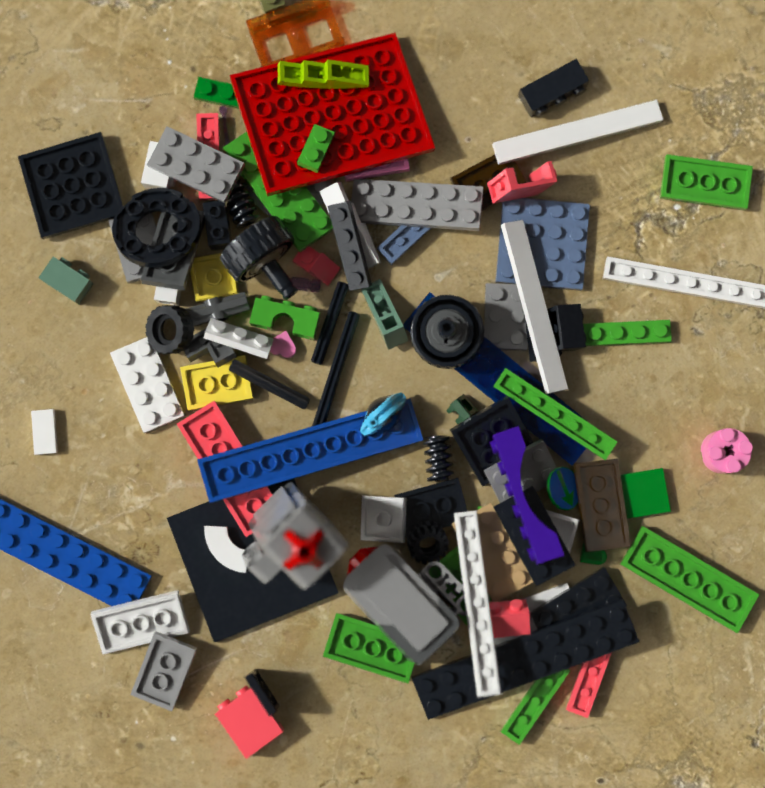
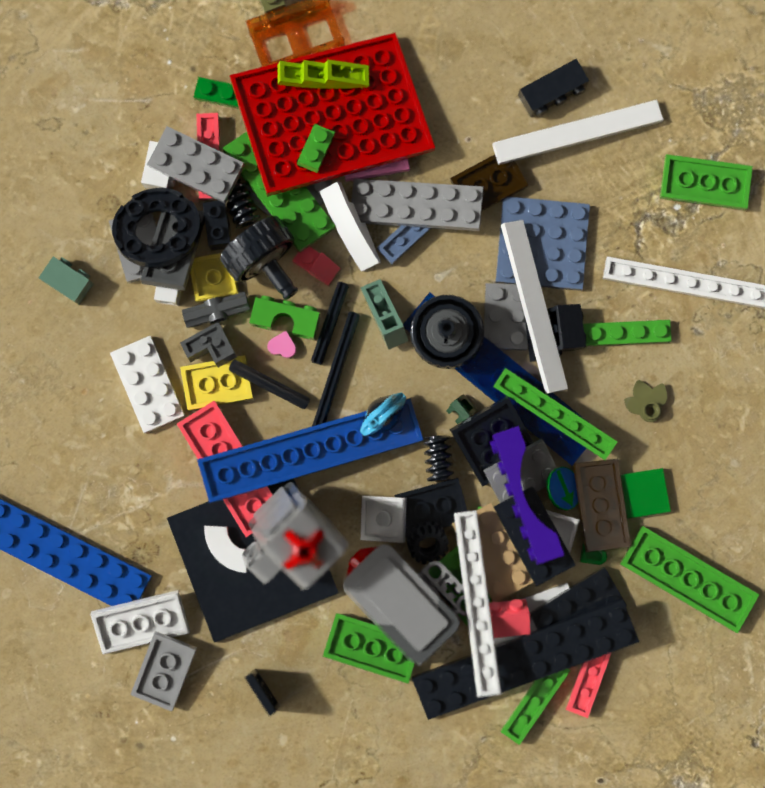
black plate [18,132,124,240] -> none
white tile [31,409,58,455] -> none
black tyre [145,305,194,354] -> none
white plate [204,318,274,359] -> none
coral panel [215,685,284,759] -> none
hinge [219,106,230,146] -> none
axle [290,277,321,293] -> none
black plate [327,200,372,291] -> none
coral panel [487,161,558,204] -> none
bright pink brick [701,428,753,474] -> none
none -> olive plate [624,380,667,422]

